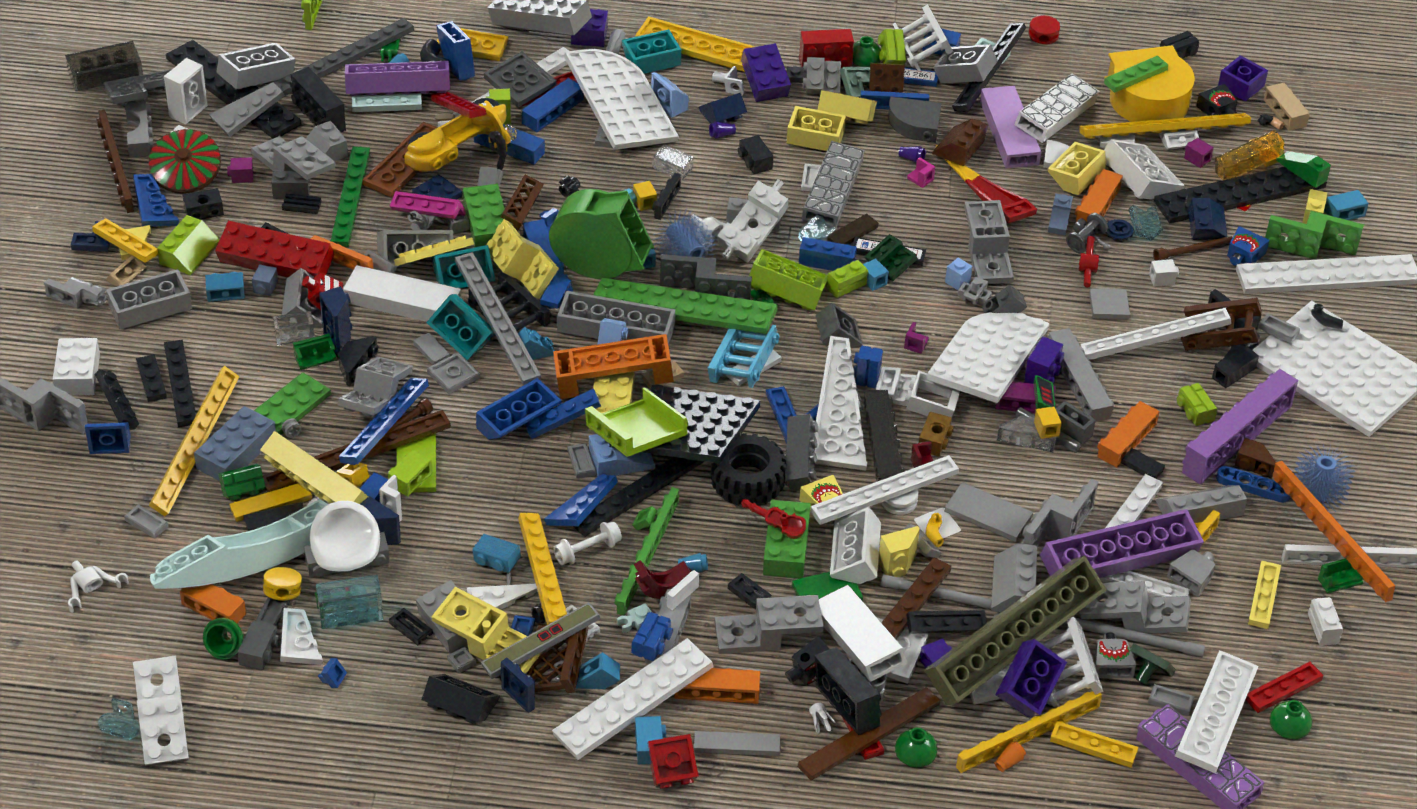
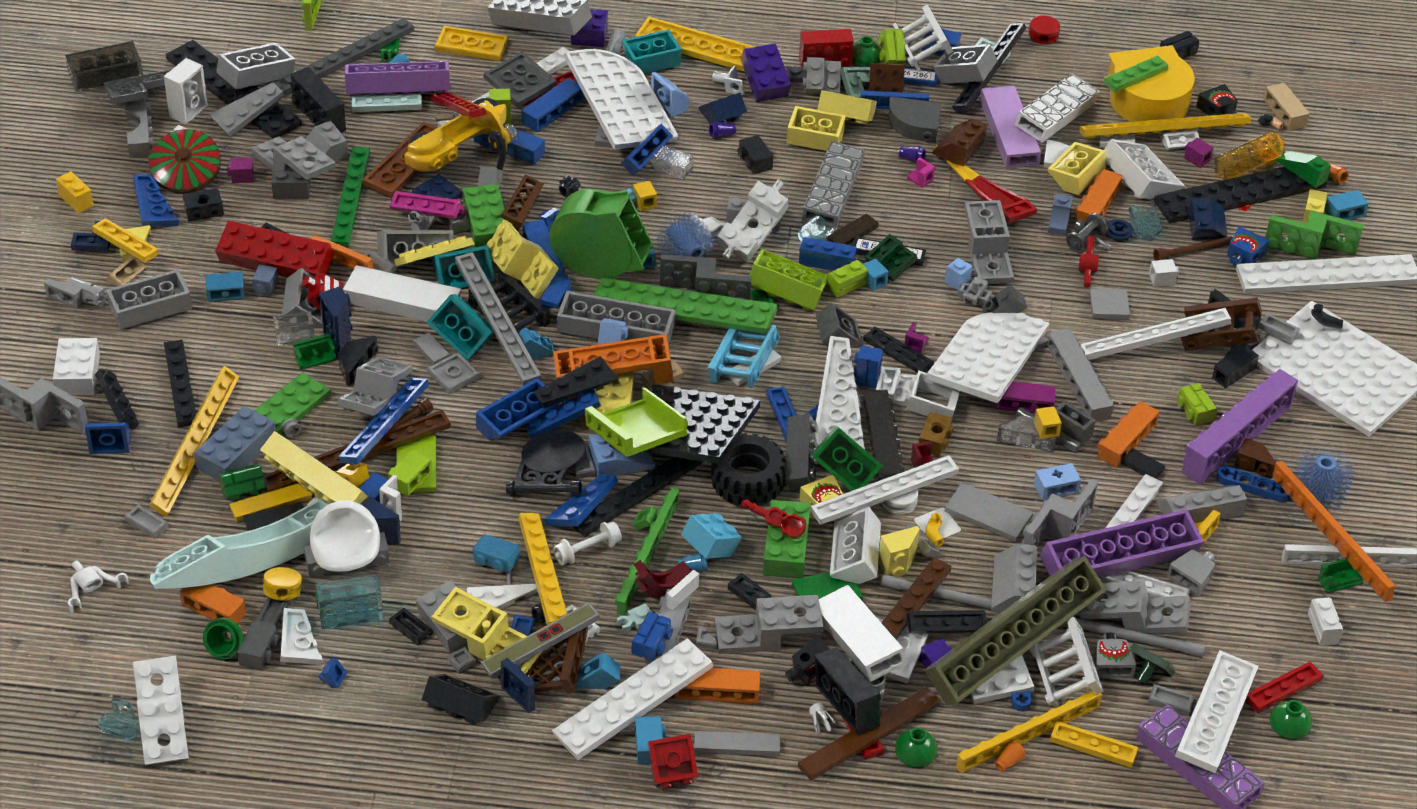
reddish brown plate [96,109,134,213] -> none
black plate [136,354,167,402] -> none
lime slope [157,215,220,275] -> none
black tile [282,194,322,214] -> none
black cylinder [420,39,449,62] -> none
blue brick [436,21,475,81] -> none
black plate [652,173,681,220] -> none
white tile [801,163,821,191] -> none
dark purple brick [995,639,1067,718] -> none
dark purple brick [1024,336,1064,384] -> none
slope [1033,375,1056,409] -> none
dark purple brick [1218,55,1268,101] -> none
light yellow plate [1248,561,1281,629] -> none
none -> yellow brick [56,171,94,213]
none -> black piece [506,430,586,496]
none -> black wing [534,356,620,408]
none -> blue brick [621,123,673,175]
none -> medium azure brick [681,513,742,559]
none -> light grey tile [696,627,716,650]
none -> green brick [810,425,883,491]
none -> black tile [863,326,934,373]
none -> light blue brick [1034,463,1081,501]
none -> orange cone [1328,162,1349,184]

